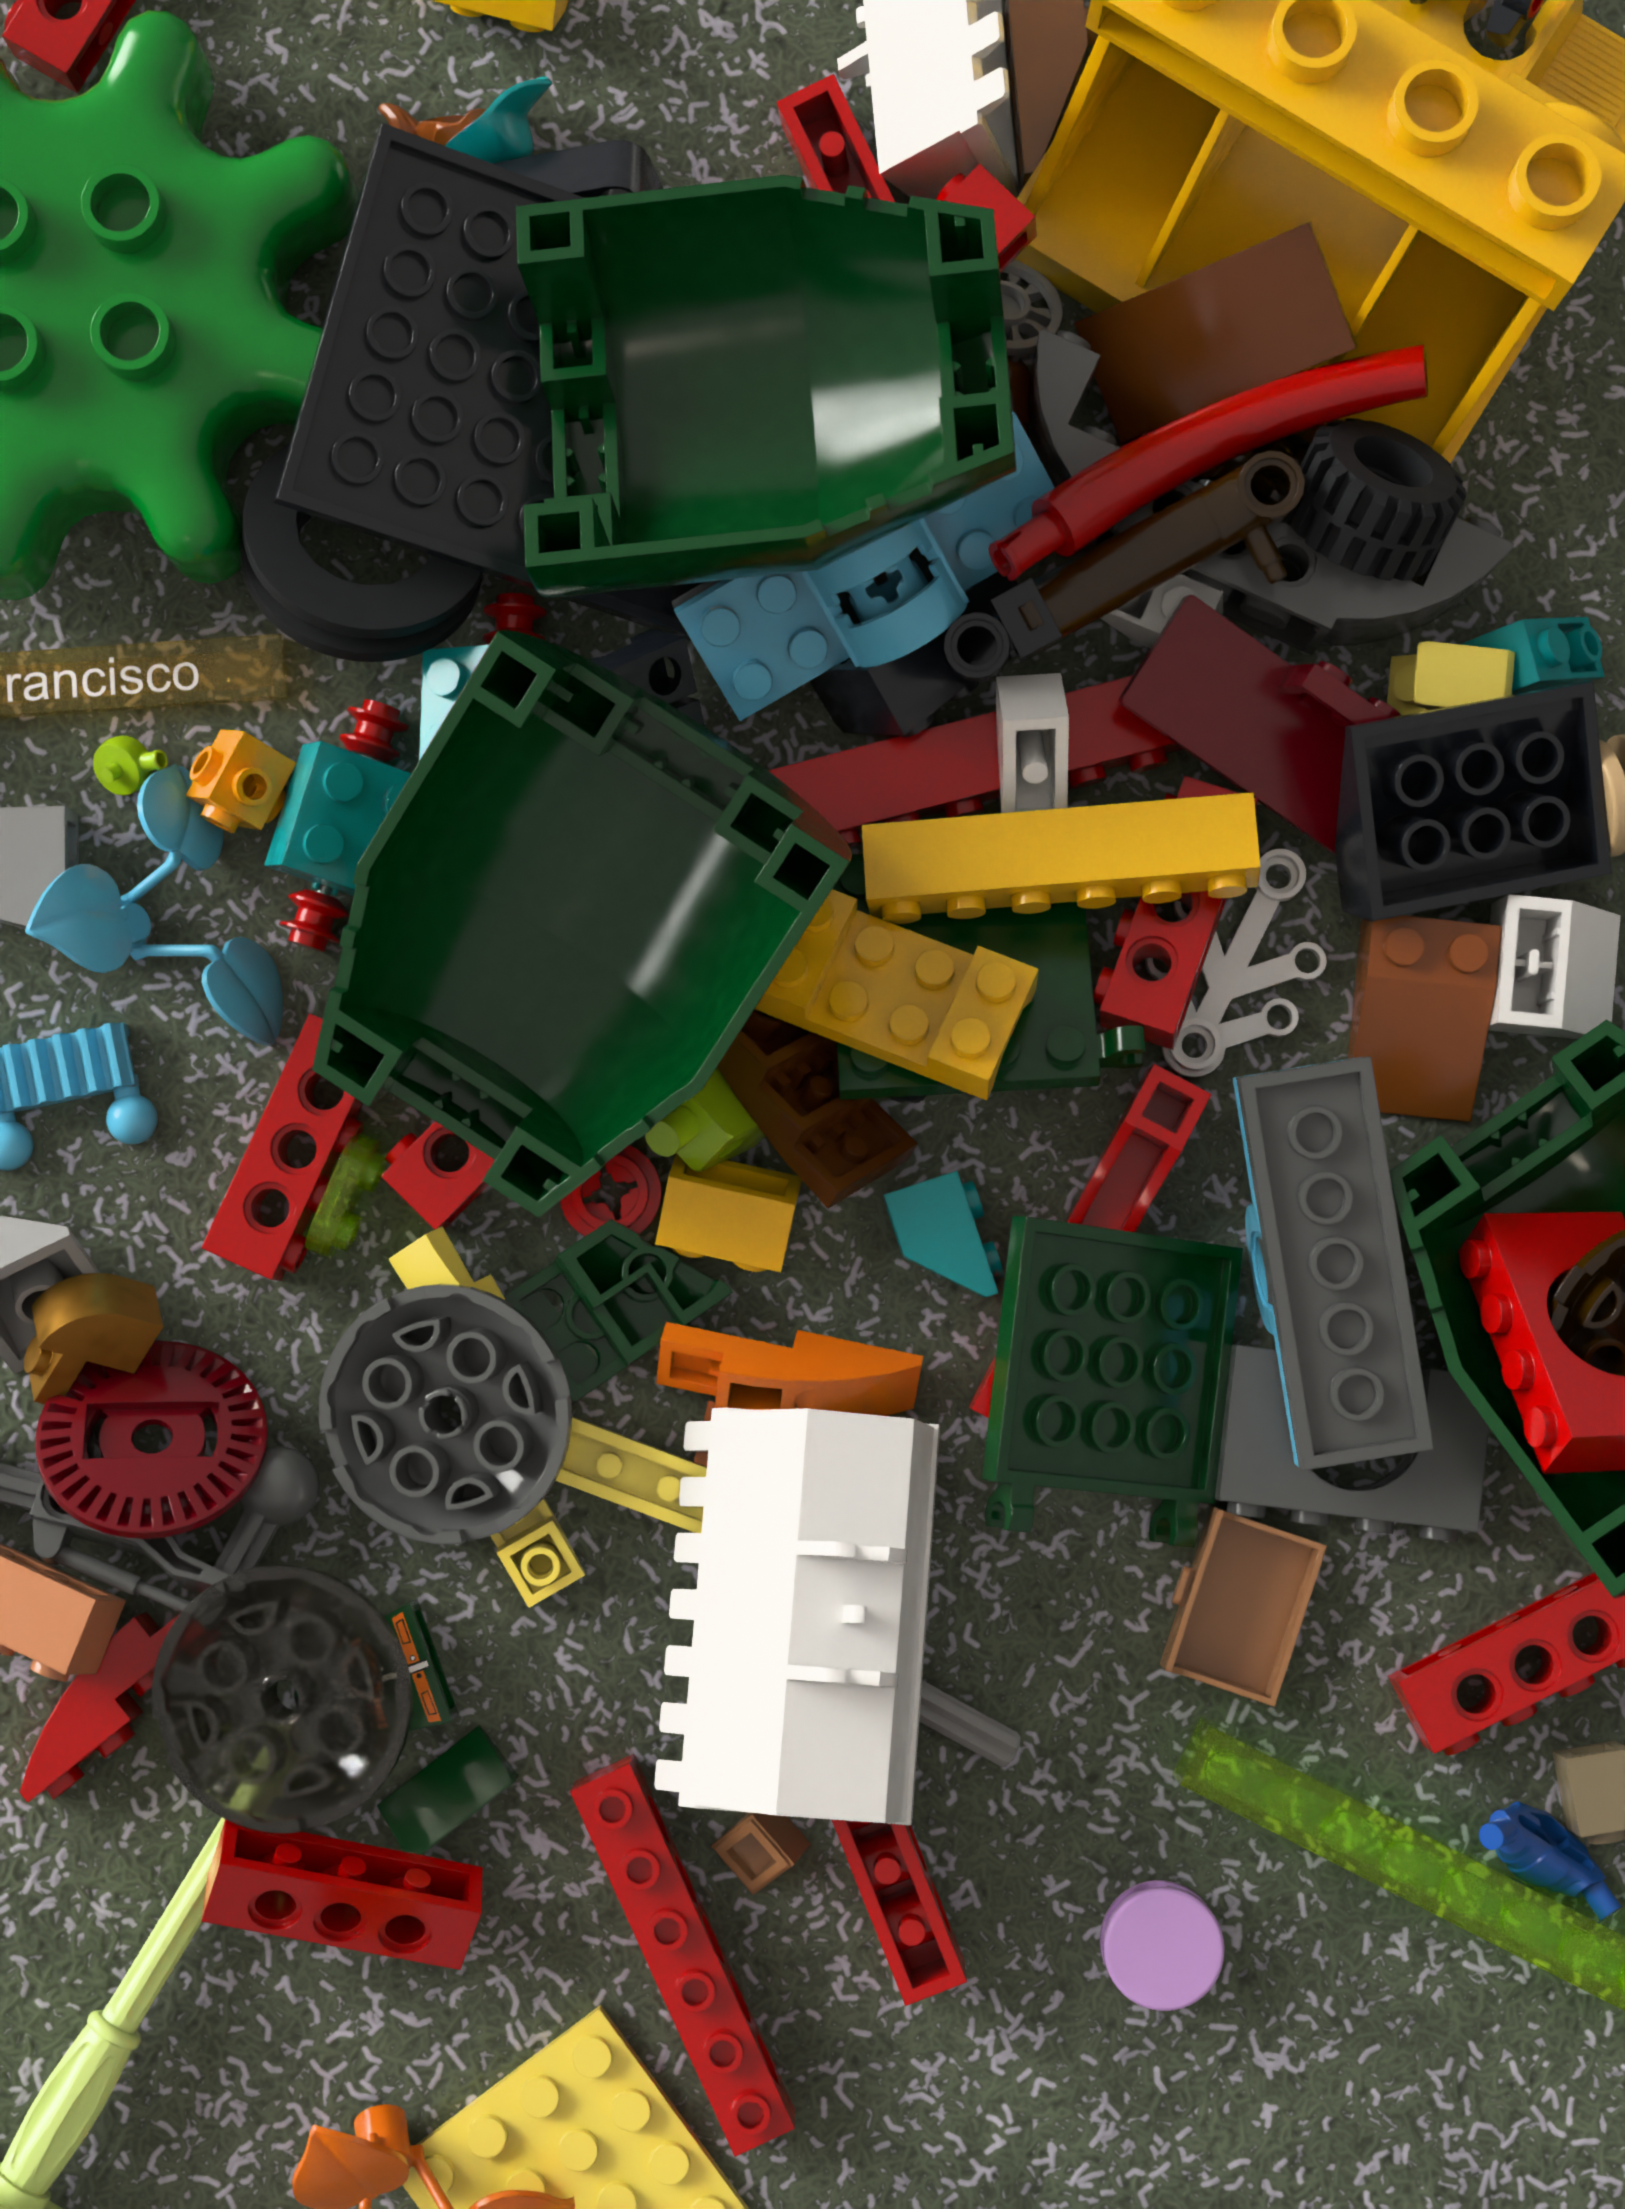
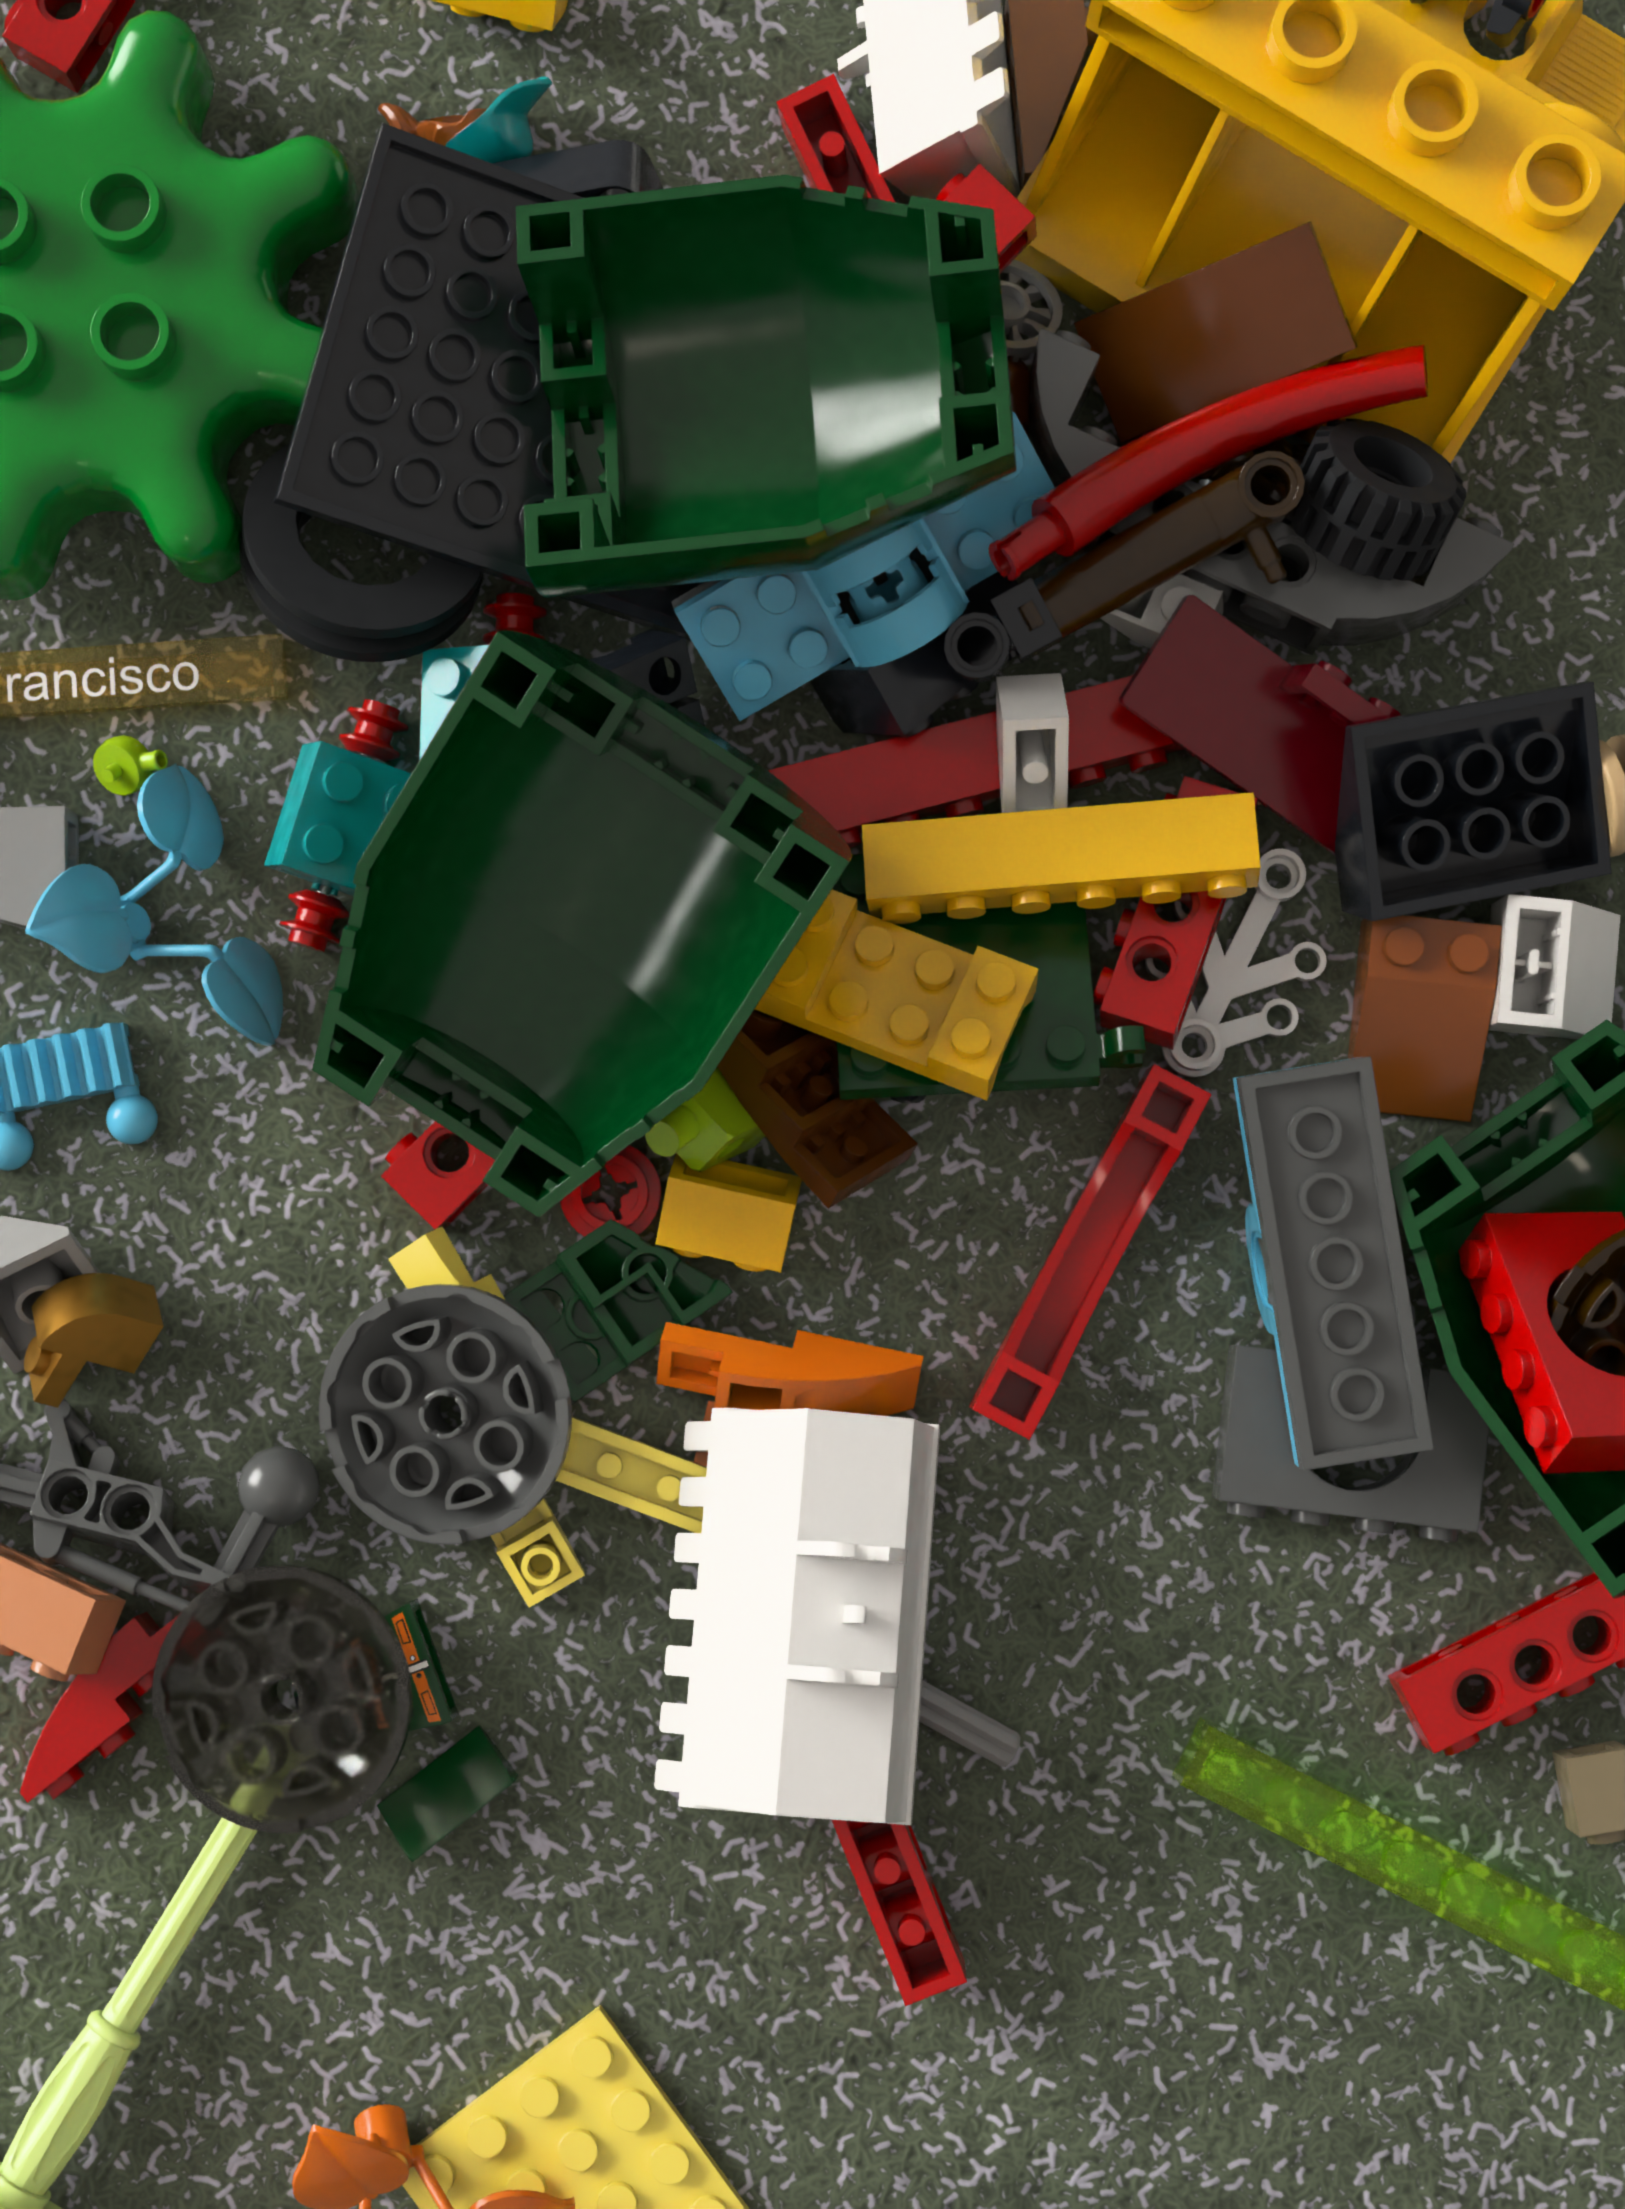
dark red piece [35,1341,268,1539] -> none
light orange brick [186,729,296,833] -> none
red brick [201,1013,364,1281] -> none
red brick [201,1817,483,1970] -> none
clear neon green plate [305,1132,387,1259] -> none
red brick [570,1753,795,2157] -> none
medium nougat slope [711,1813,811,1895] -> none
teal slope [883,1171,1005,1298] -> none
dark green plate [982,1216,1243,1548] -> none
lavender head [1100,1880,1225,2011] -> none
medium nougat container [1159,1506,1327,1707] -> none
light yellow slope [1387,641,1515,715] -> none
teal slope [1460,617,1605,695] -> none
blue piece [1479,1801,1622,1921] -> none

